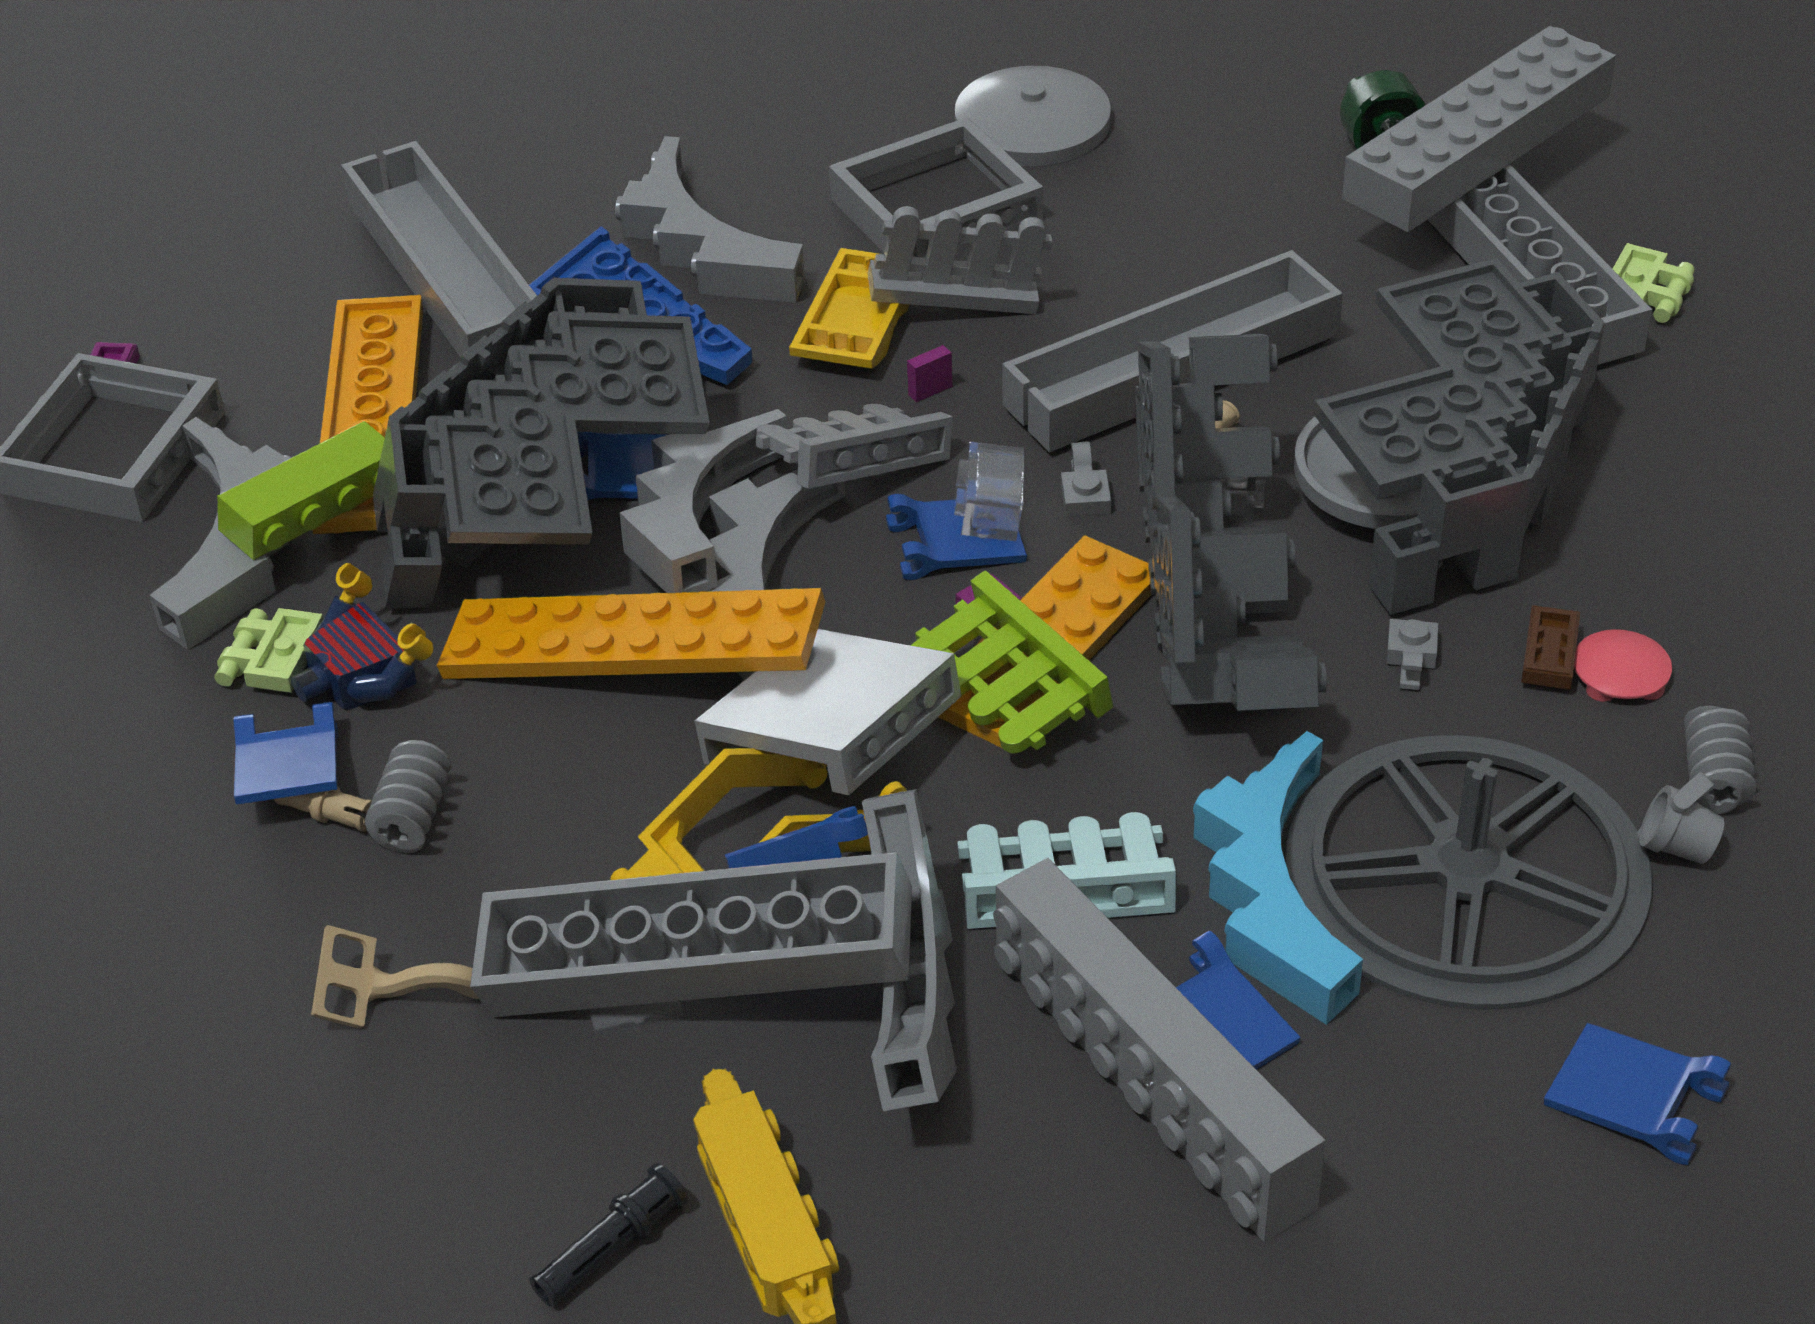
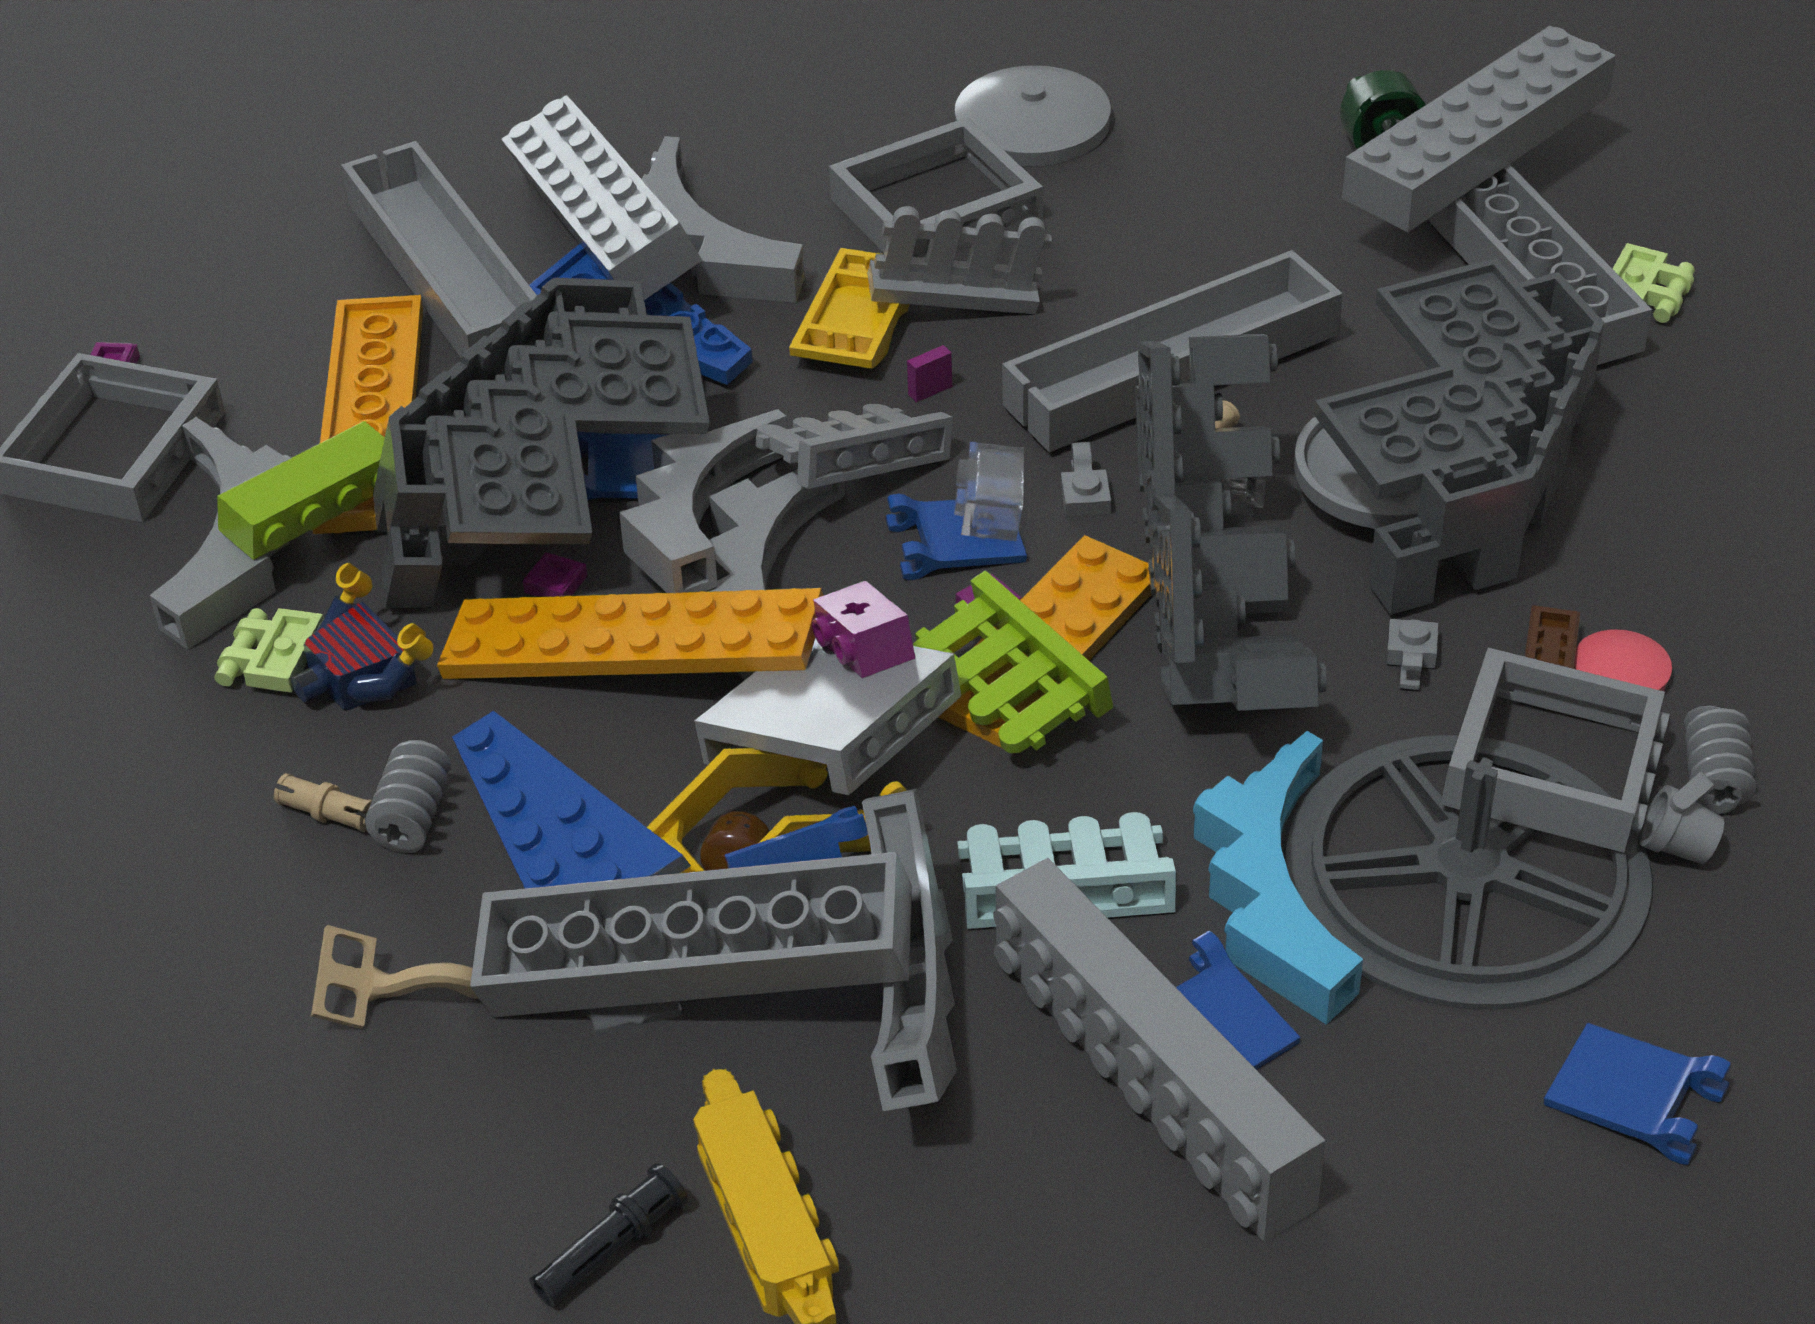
flag [234,702,338,805] -> none
none -> blue wing [452,711,691,889]
none -> light grey brick [501,95,702,300]
none -> magenta tile [523,552,587,597]
none -> reddish brown head [700,811,770,871]
none -> magenta brick [812,581,915,678]
none -> light grey window [1441,648,1670,853]

